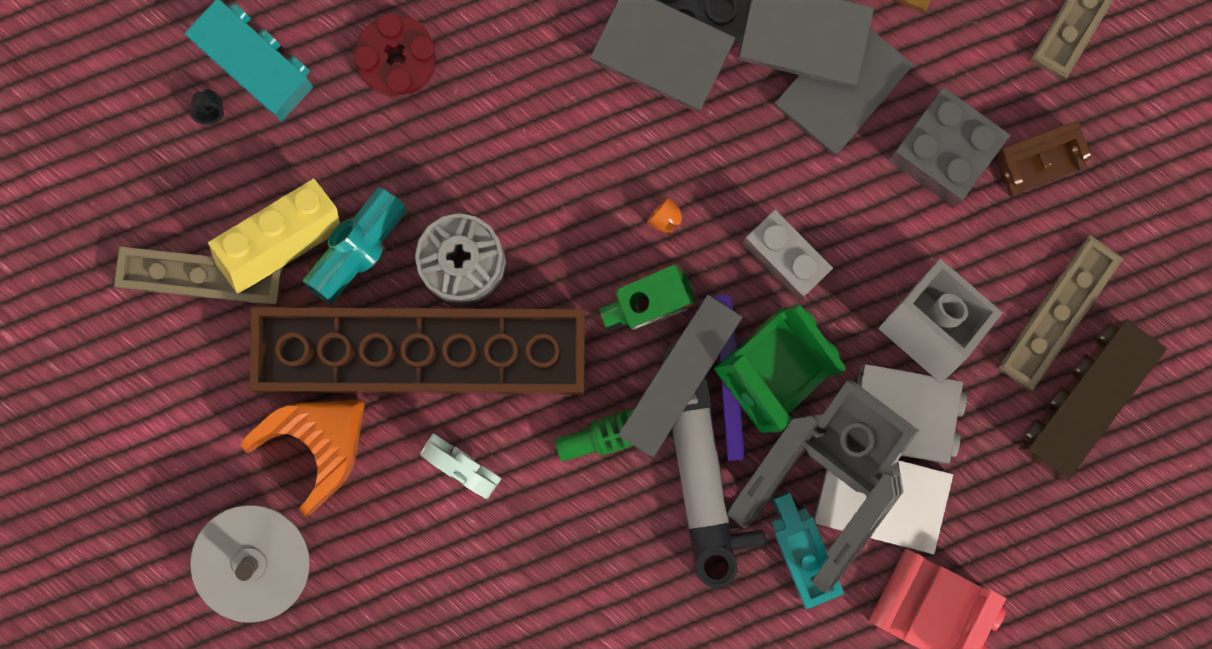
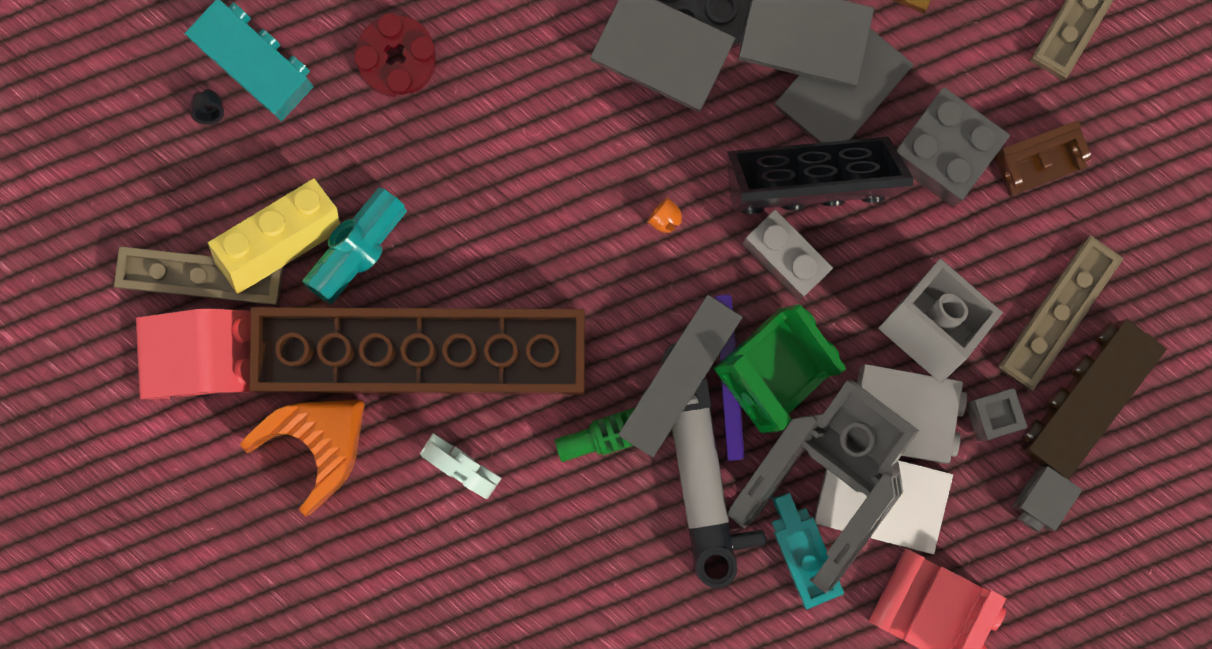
light grey piece [190,505,310,623] -> none
light grey wheel [415,213,507,307] -> none
green torso [599,265,699,331] -> none
none -> coral piece [136,309,253,400]
none -> black slope [727,136,913,214]
none -> dark grey brick [966,388,1028,441]
none -> dark grey brick [1011,466,1082,533]

